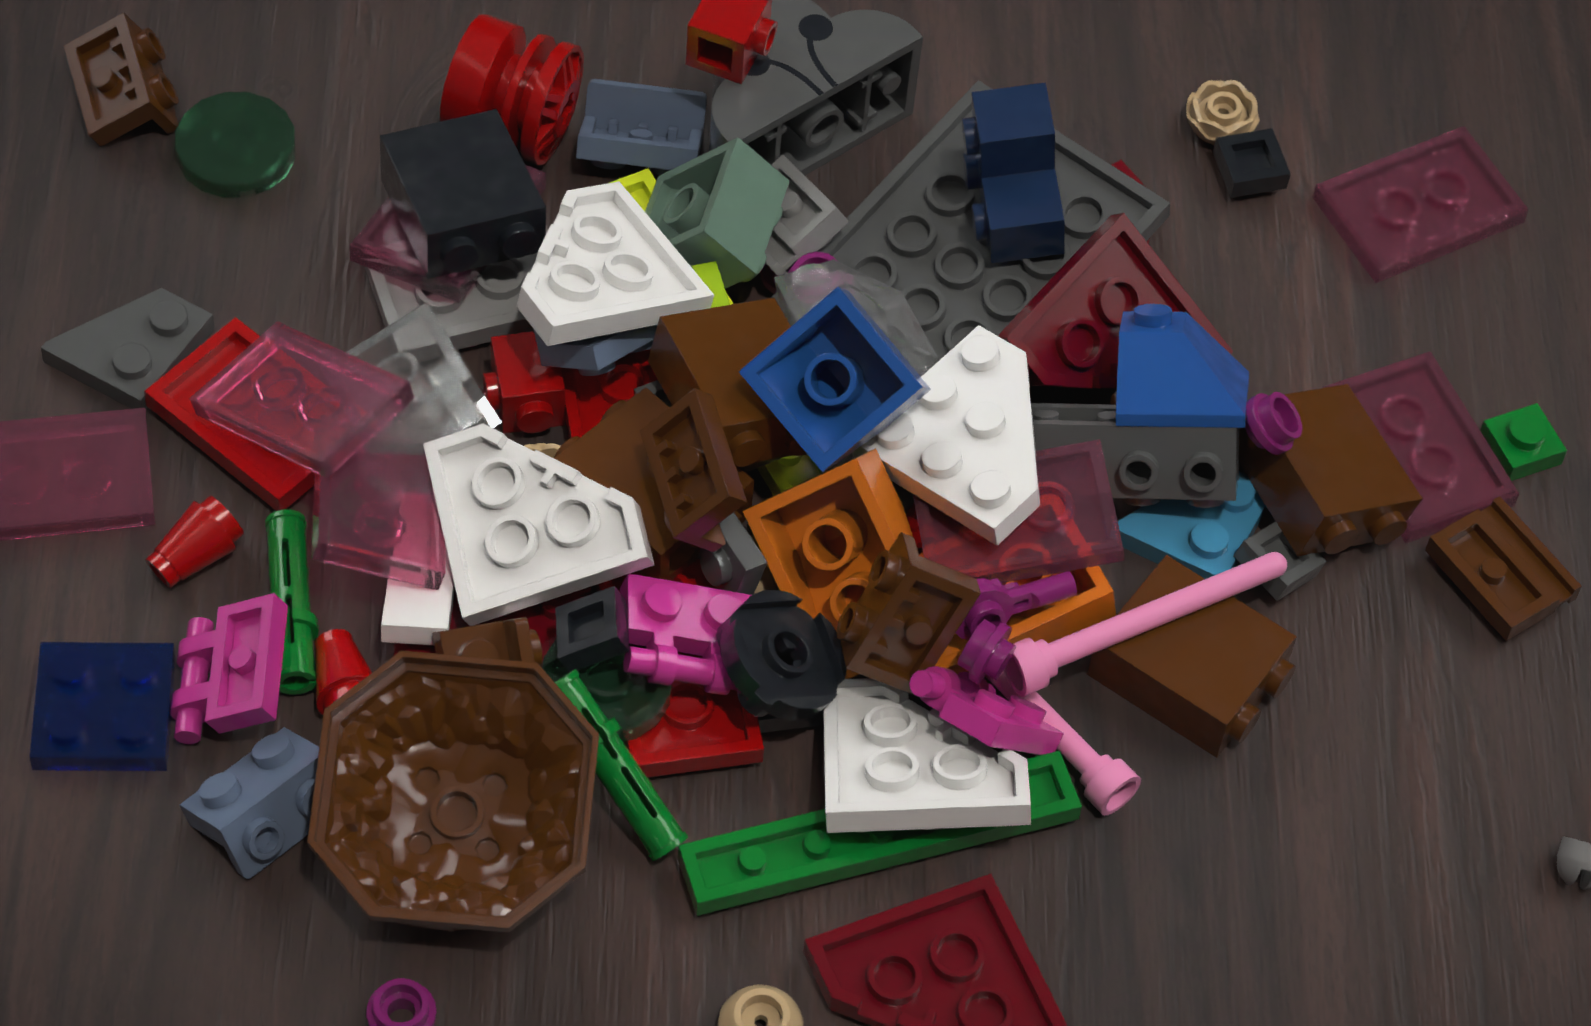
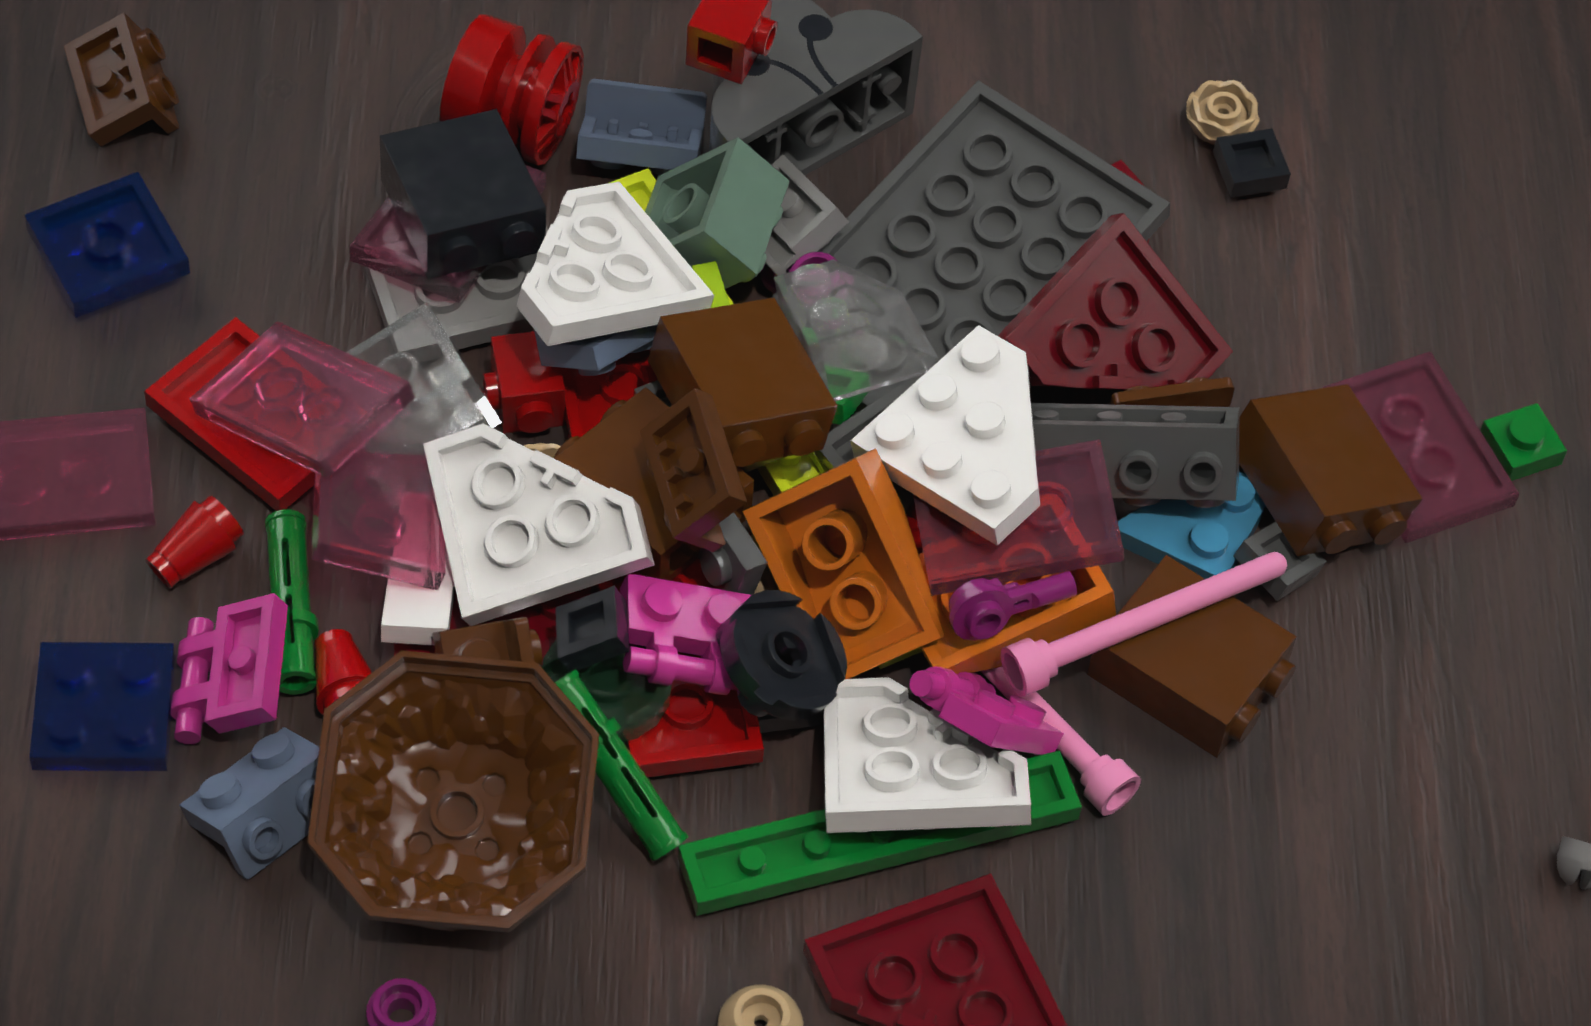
dark grey wing [41,287,215,415] -> none
clear green tile [175,92,296,198] -> none
blue slope [739,286,931,472] -> none
reddish brown bracket [837,532,981,695] -> none
magenta plate [957,619,1016,684] -> none
dark blue brick [962,82,1065,263] -> none
blue slope [1116,304,1249,428] -> none
magenta plate [1245,392,1302,455] -> none
clear pink tile [1312,126,1529,283] -> none
reddish brown plate [1425,496,1582,641] -> none
none -> clear blue plate [24,172,190,318]

